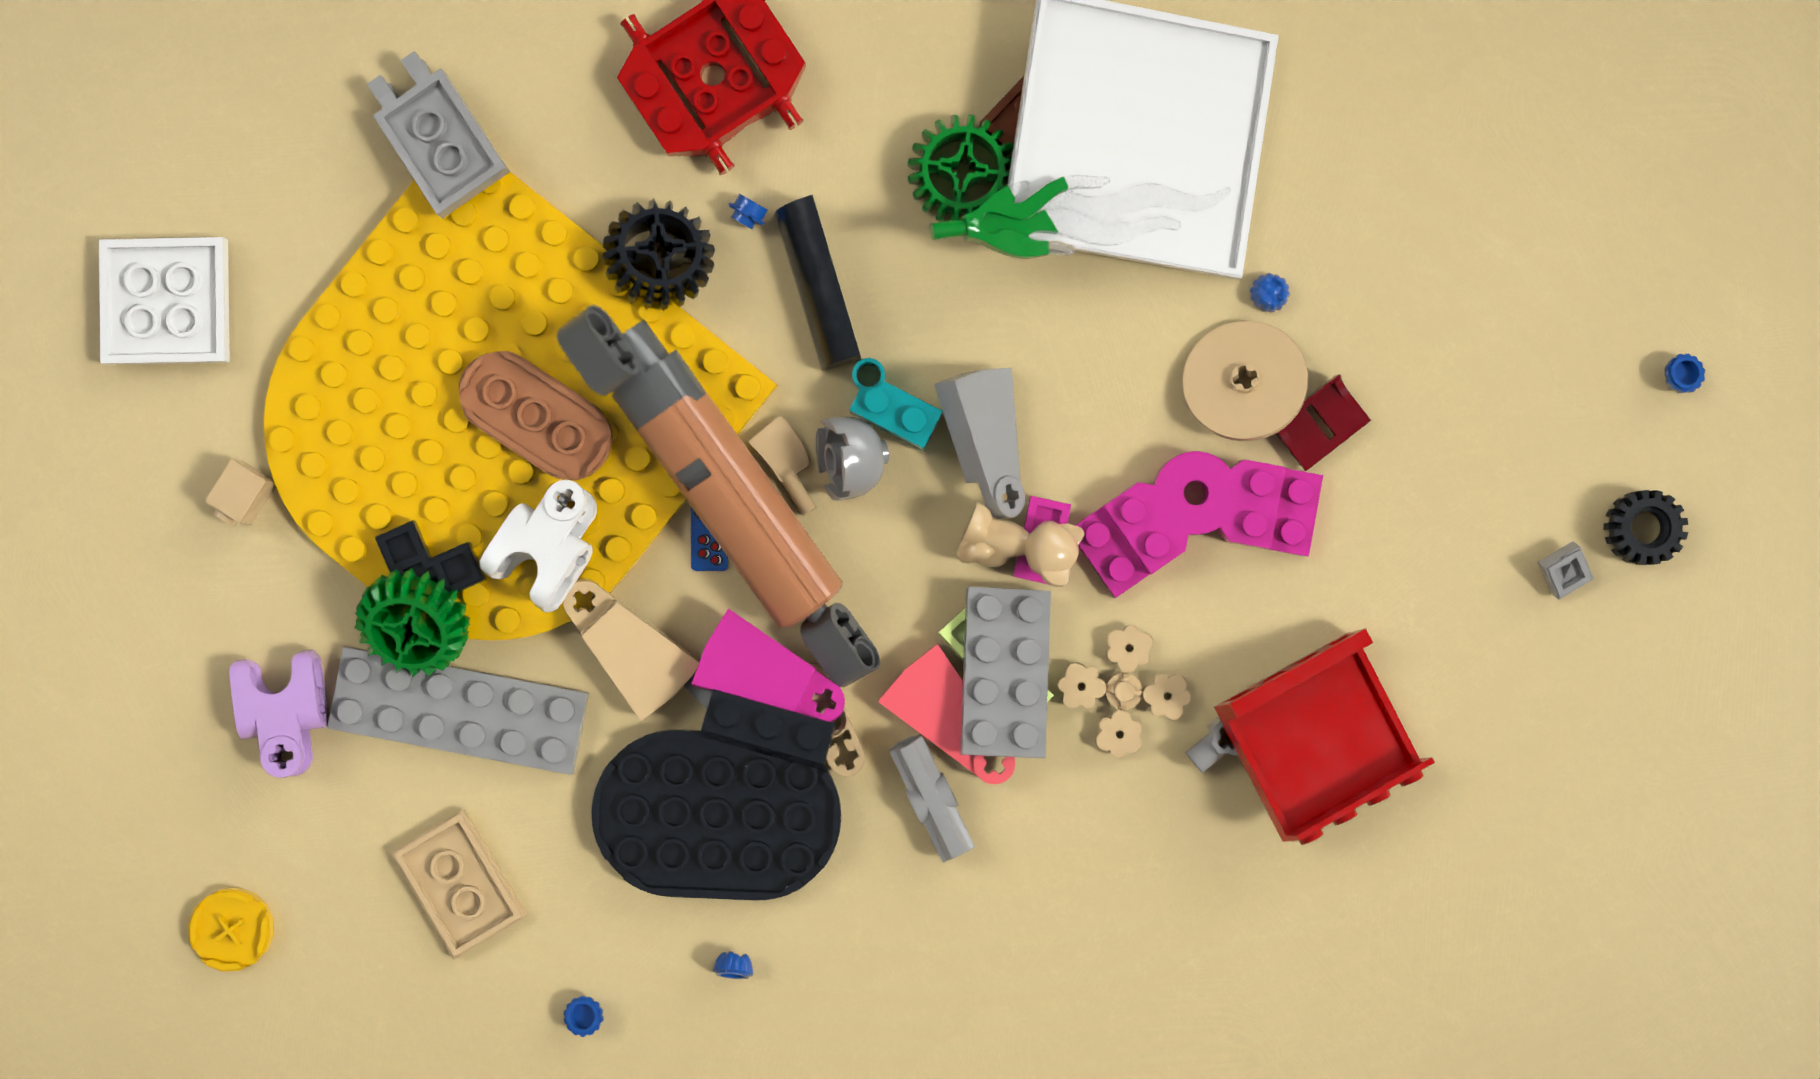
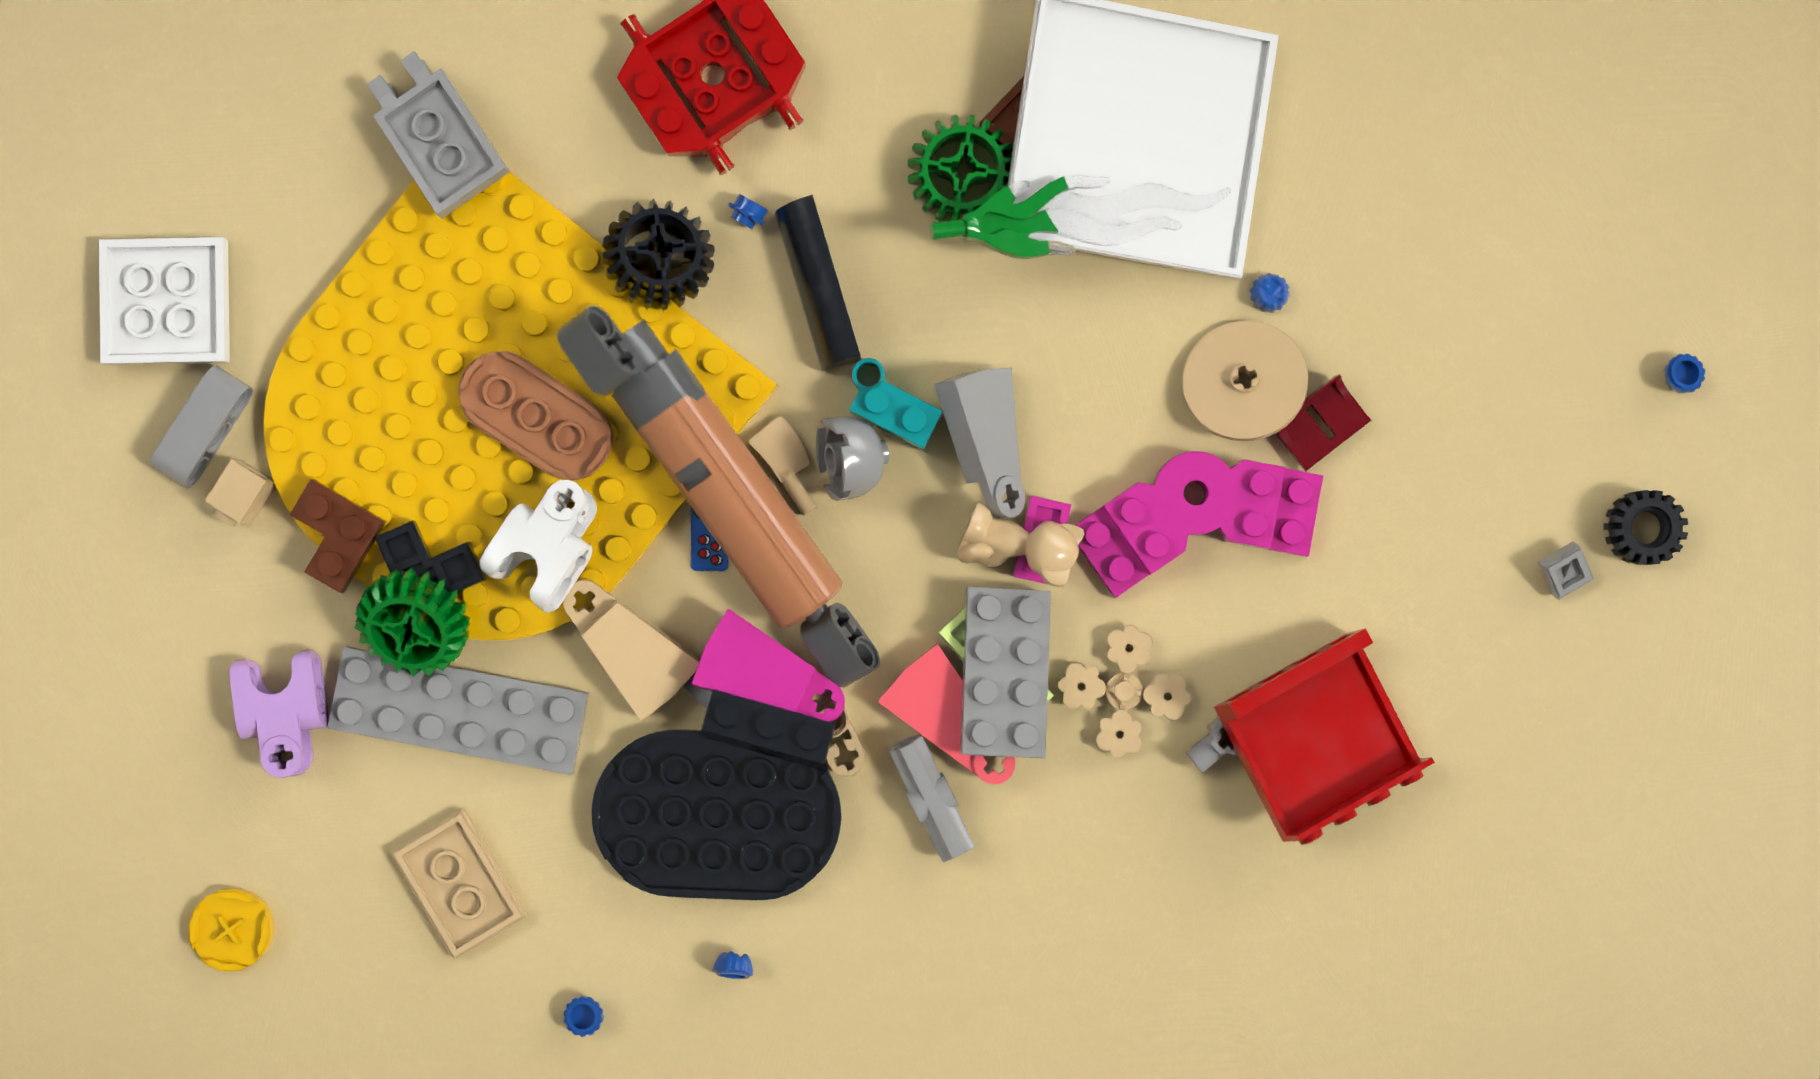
none -> light grey beam [150,365,253,489]
none -> copper plate [289,479,386,593]

